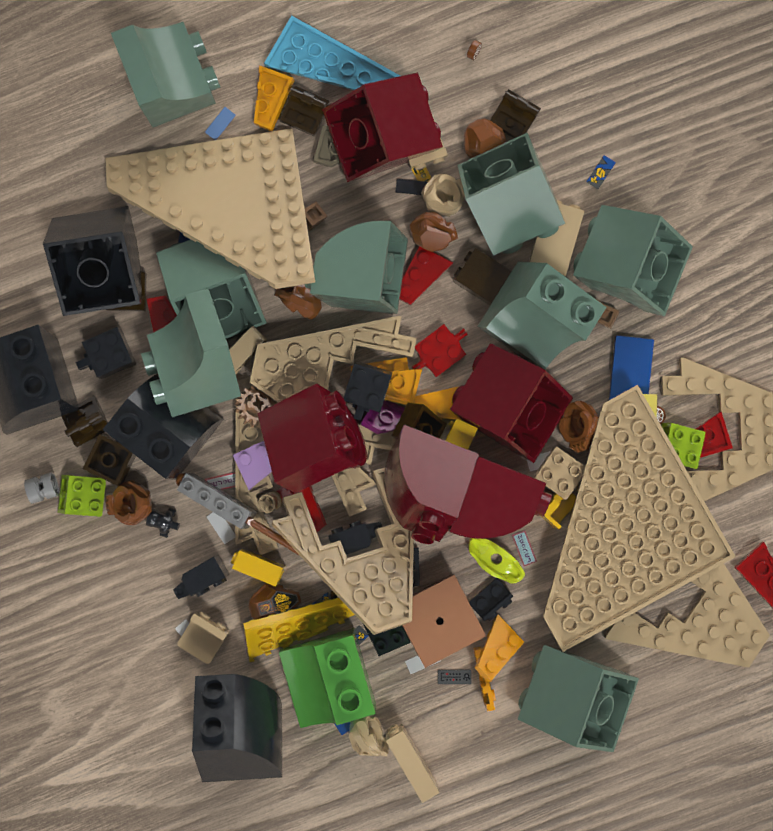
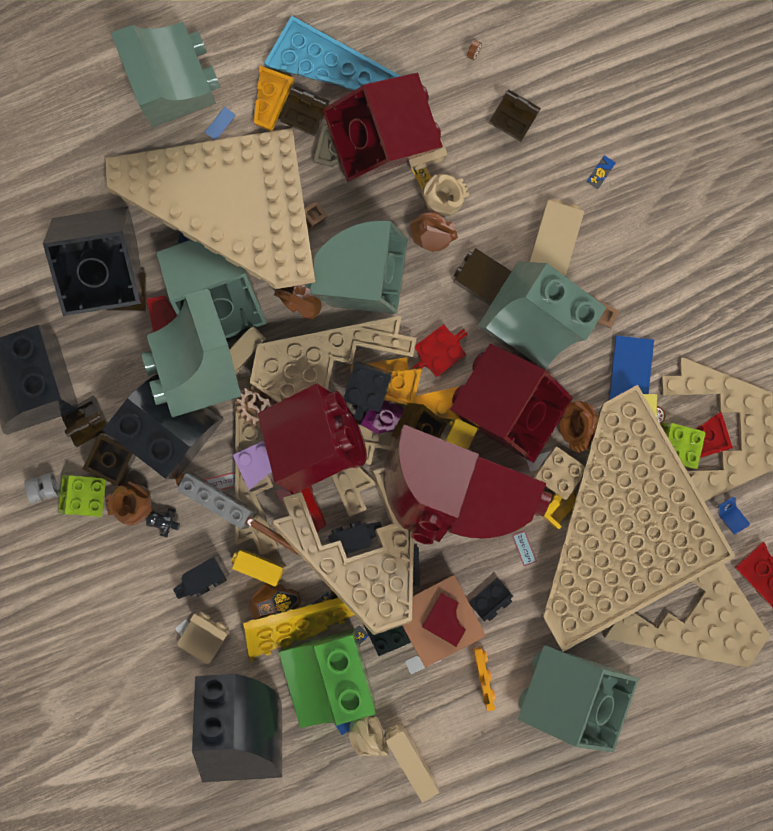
black hinge [75,327,136,379] -> none
white sticker [207,512,235,544] -> none
tan wheel [258,491,283,513] -> none
black sticker [395,179,428,195] -> none
red wing [399,246,453,306] -> none
dark grey sticker [438,670,472,684] -> none
sand green brick [457,133,565,256] -> none
dark orange helmet [464,119,506,158] -> none
neon yellow piece [468,538,525,584] -> none
light orange wing [475,614,524,682] -> none
sand green brick [573,205,693,317] -> none
none -> dark red tile [422,592,466,647]
none -> blue bracket [718,496,750,535]

